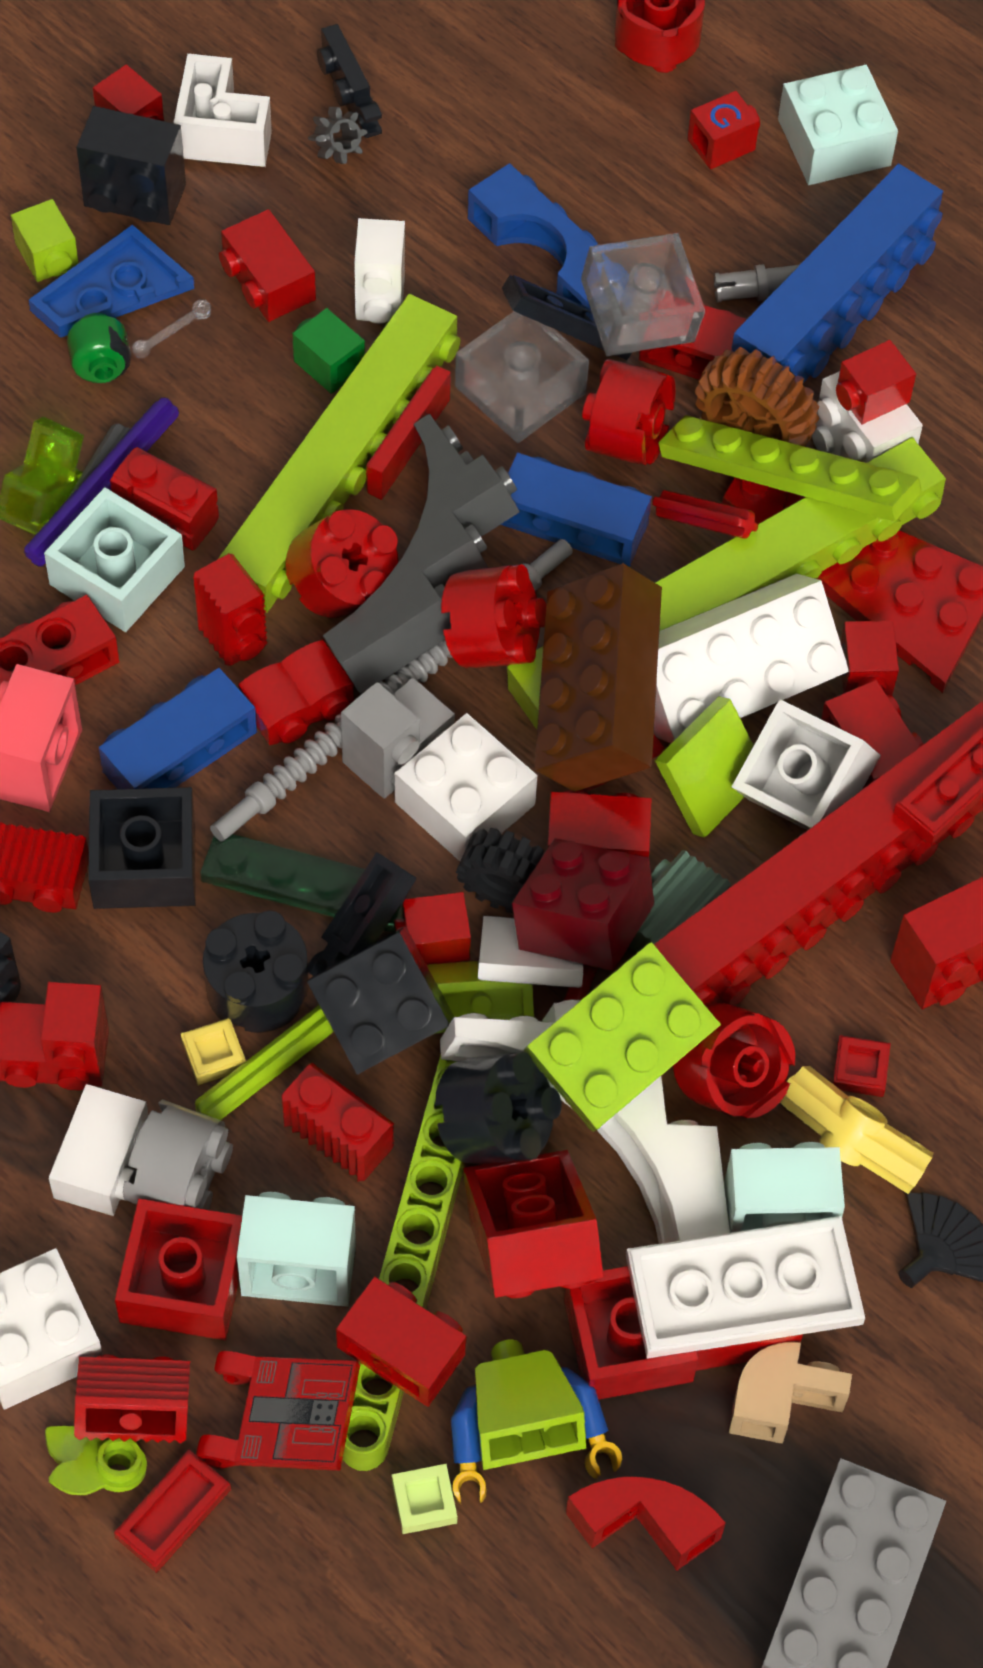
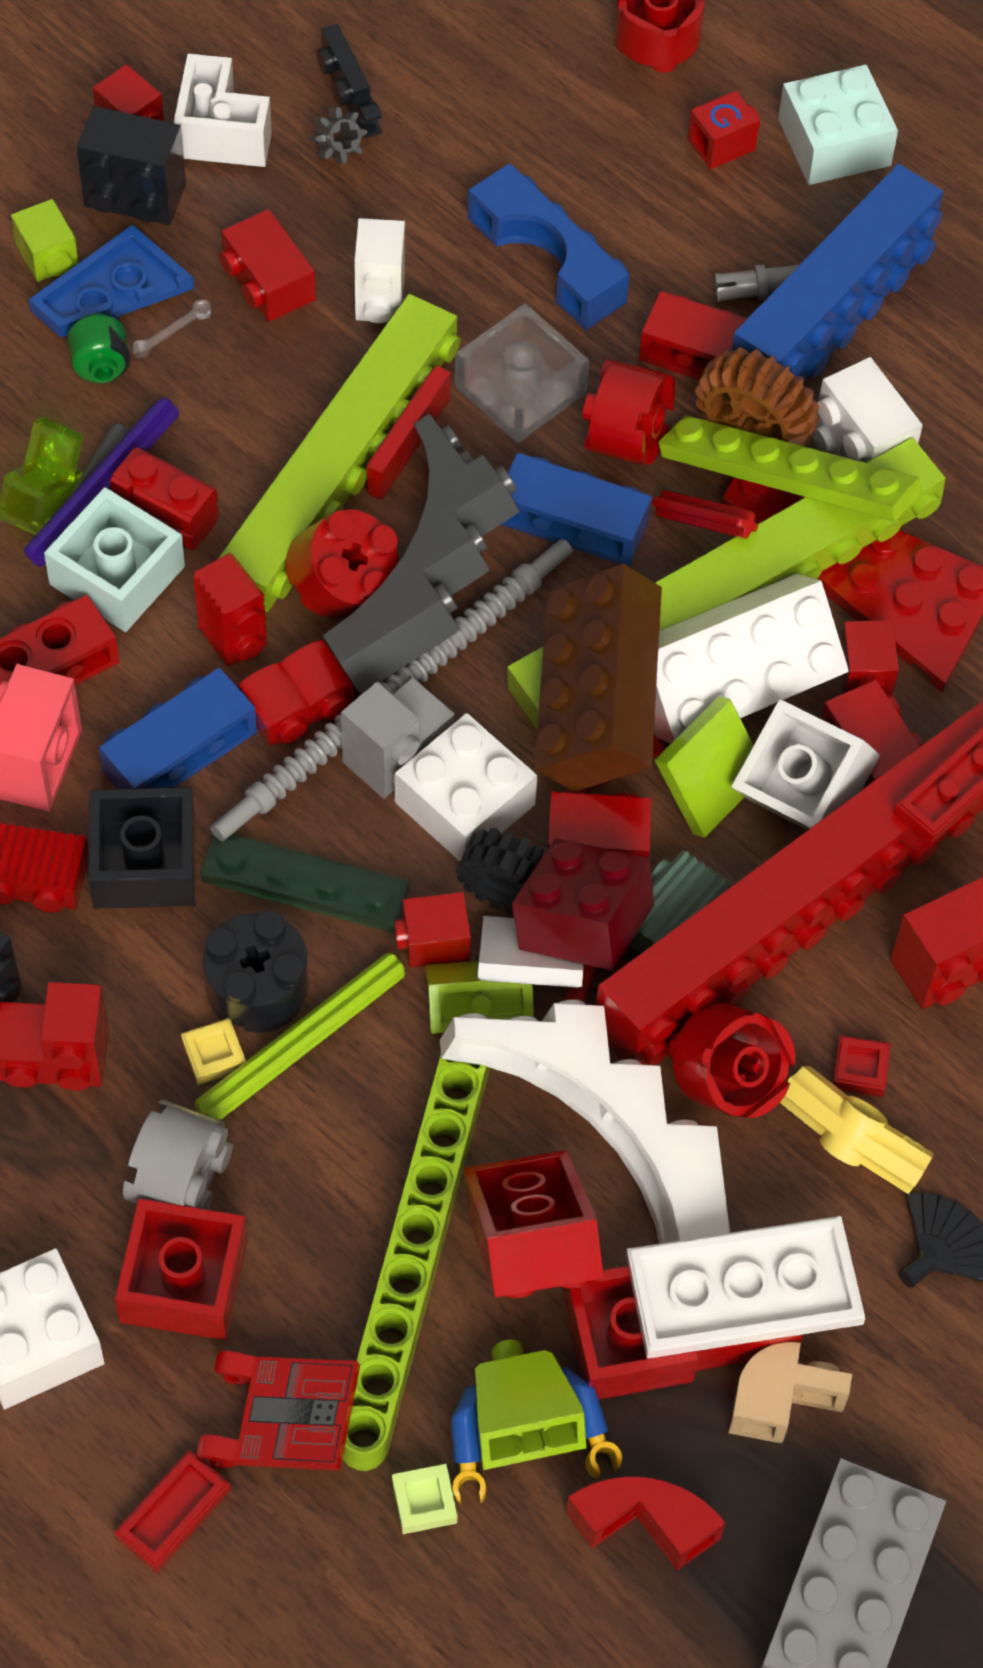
lime plate [45,1426,147,1495] -> none
white brick [49,1084,148,1216] -> none
red brick [74,1354,190,1444] -> none
light aqua brick [237,1192,356,1307] -> none
red brick [282,1063,395,1182] -> none
green brick [292,308,365,394] -> none
black brick [307,926,454,1074] -> none
black plate [308,852,417,976] -> none
red brick [336,1276,466,1407] -> none
black brick [435,1052,562,1164] -> none
red brick [441,564,547,668] -> none
black tile [502,275,636,360] -> none
lime brick [524,942,721,1132] -> none
clear brick [581,233,706,356] -> none
light aqua brick [724,1142,845,1233] -> none
red brick [836,340,916,425] -> none

